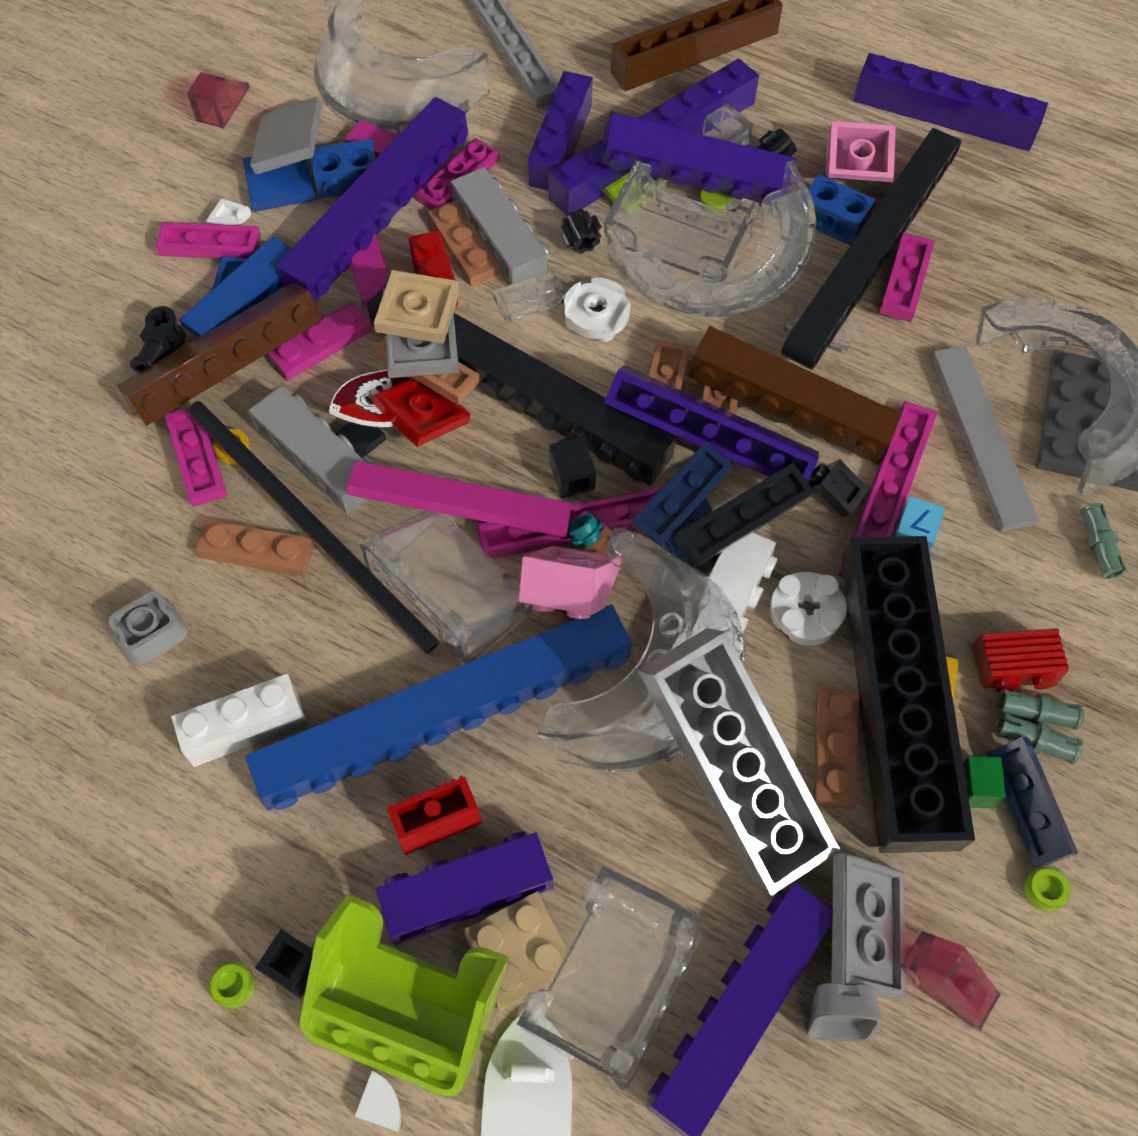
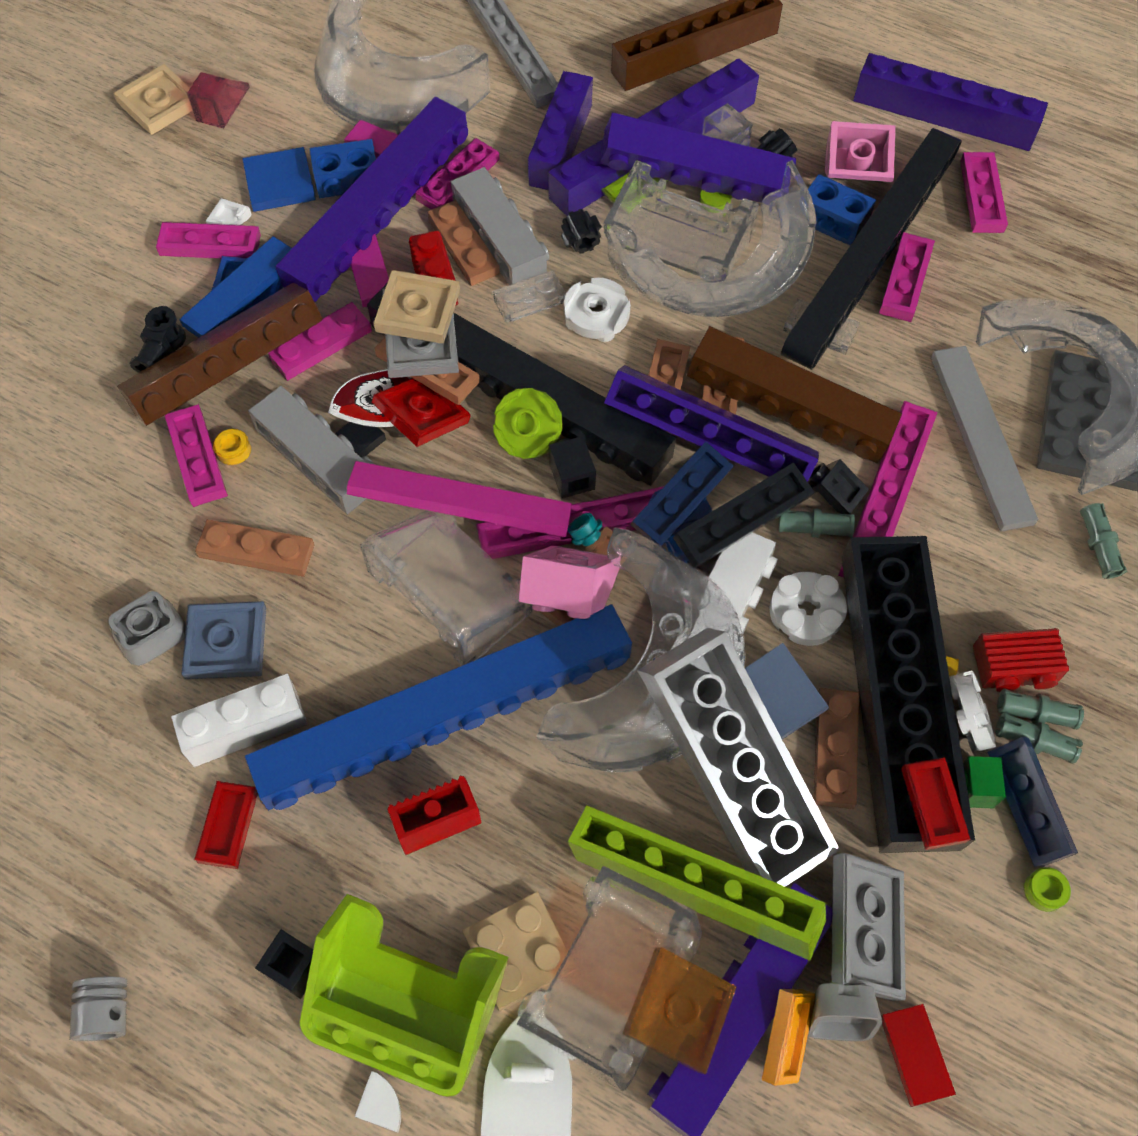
black piece [188,401,440,654] -> none
lime tile [209,962,255,1009] -> none
light grey tile [250,97,322,174] -> none
dark purple brick [375,831,554,945] -> none
medium azure brick [893,496,945,552] -> none
clear pink slope [901,931,1001,1031] -> none
none -> light grey piece [69,977,127,1041]
none -> tan plate [114,64,202,135]
none -> sand blue tile [182,601,266,679]
none -> red tile [194,781,258,870]
none -> lime tile [493,388,562,459]
none -> lime brick [568,805,826,961]
none -> clear orange tile [622,947,737,1074]
none -> sand blue tile [745,643,829,740]
none -> light orange tile [762,989,815,1086]
none -> sand green pin [778,508,855,538]
none -> red tile [881,1004,956,1107]
none -> red tile [901,758,970,850]
none -> white plate [949,670,996,751]
none -> dark pink plate [960,152,1008,233]

